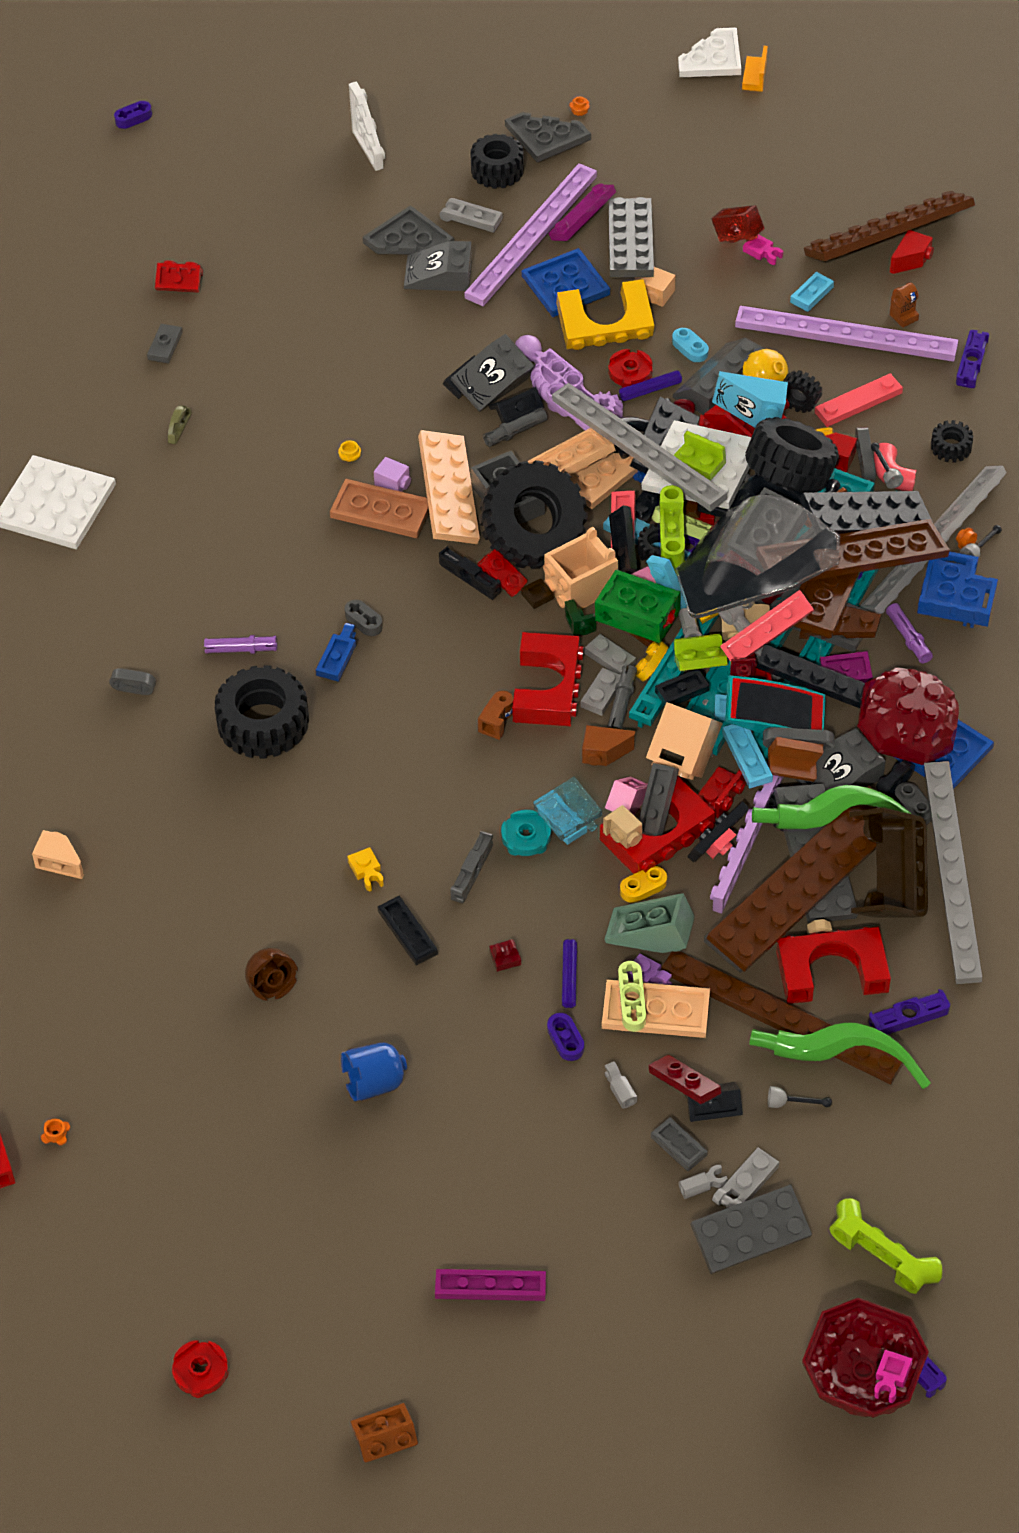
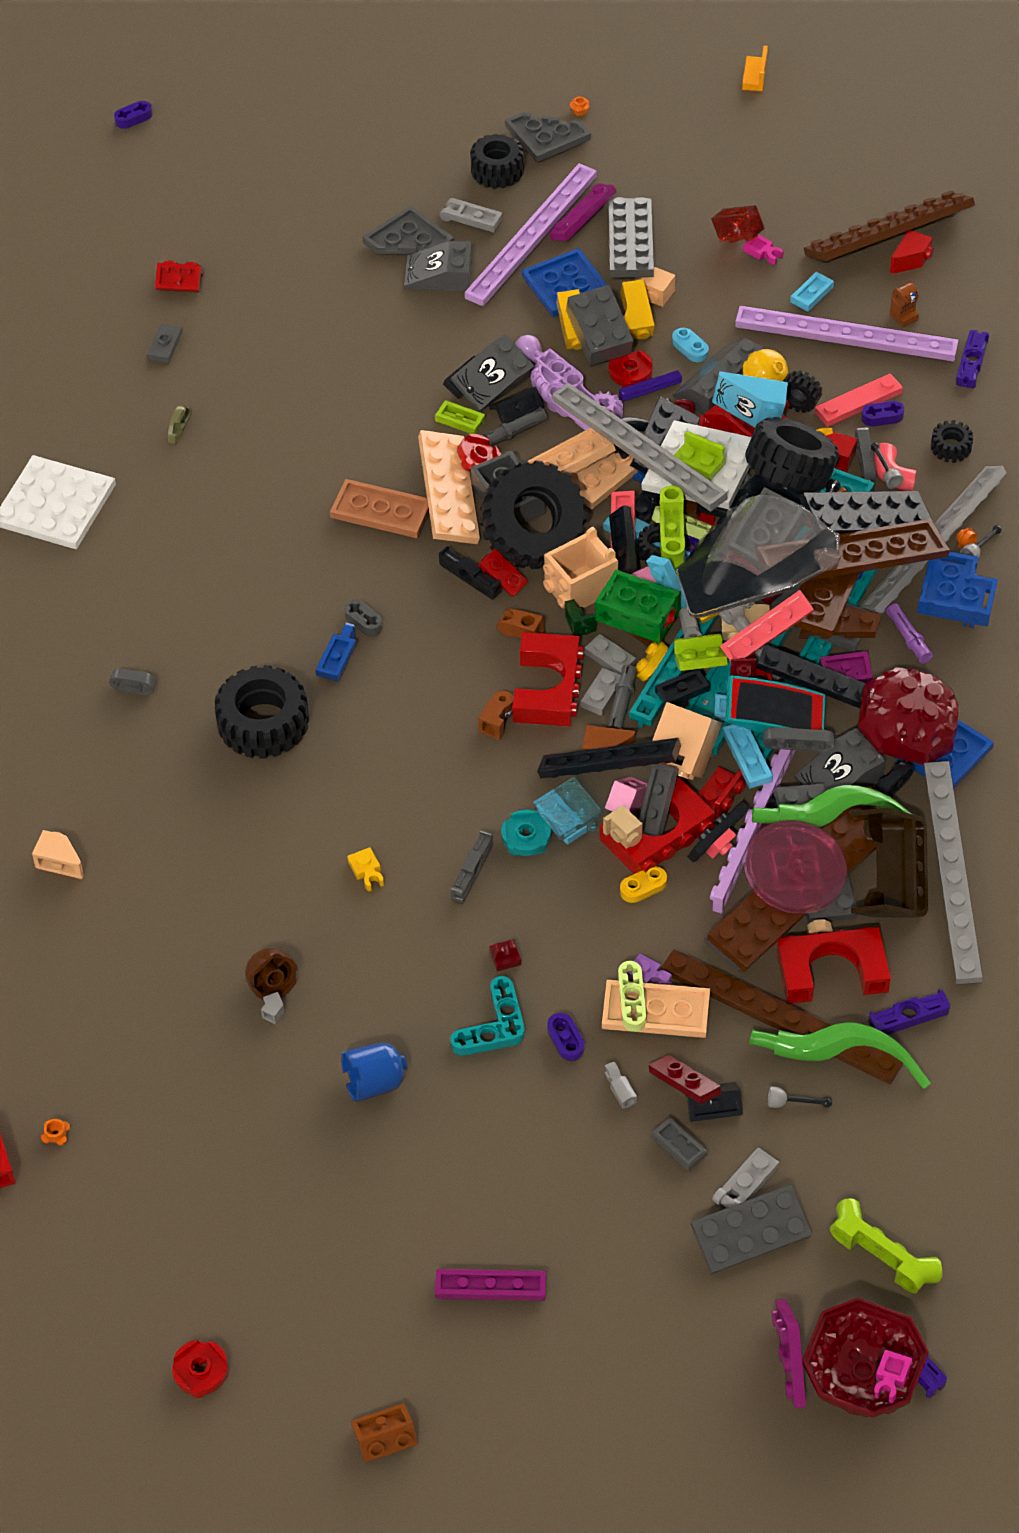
medium lavender pin [204,635,277,654] -> none
yellow plate [338,440,361,462] -> none
white plate [349,81,385,171] -> none
lavender brick [374,457,411,492] -> none
black plate [377,896,438,965] -> none
dark brown plate [521,578,554,609] -> none
dark purple axle [562,939,577,1008] -> none
sand green slope [604,893,695,953] -> none
white plate [678,28,741,77] -> none
light grey bar [678,1165,728,1199] -> none
dark orange panel [768,737,823,782] -> none
dark grey plate [894,782,932,825] -> none
none -> light grey piece [261,992,284,1025]
none -> lime tile [435,400,485,434]
none -> teal beam [450,976,525,1056]
none -> red plate [457,434,501,471]
none -> dark orange leg [497,608,546,638]
none -> black plate [537,738,681,779]
none -> dark grey brick [566,285,633,366]
none -> clear pink plate [744,821,847,913]
none -> magenta plate [771,1299,806,1408]
none -> dark purple beam [861,401,904,426]

